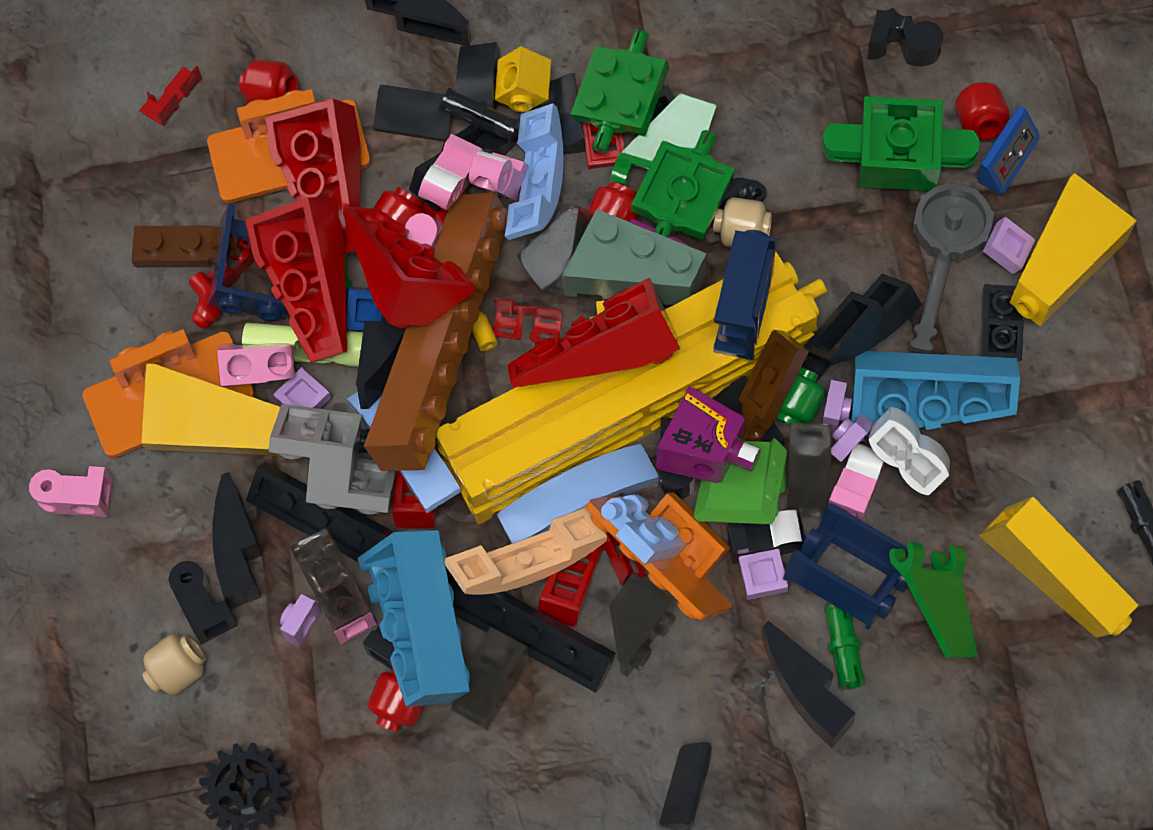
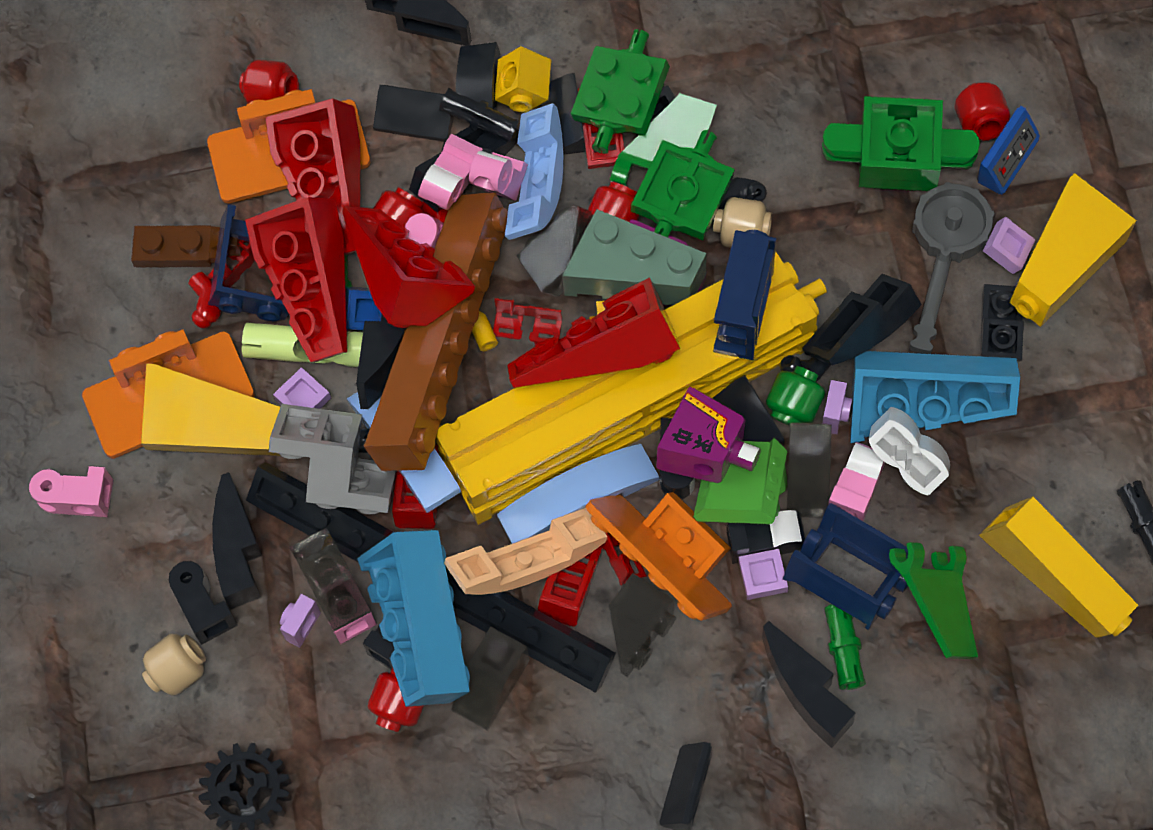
red piece [139,65,202,126] -> none
bright pink leg [217,343,295,386] -> none
light blue plate [601,494,686,564] -> none
reddish brown hinge [739,329,809,442] -> none
lavender plate [829,413,874,462] -> none
black leg [867,8,943,66] -> none

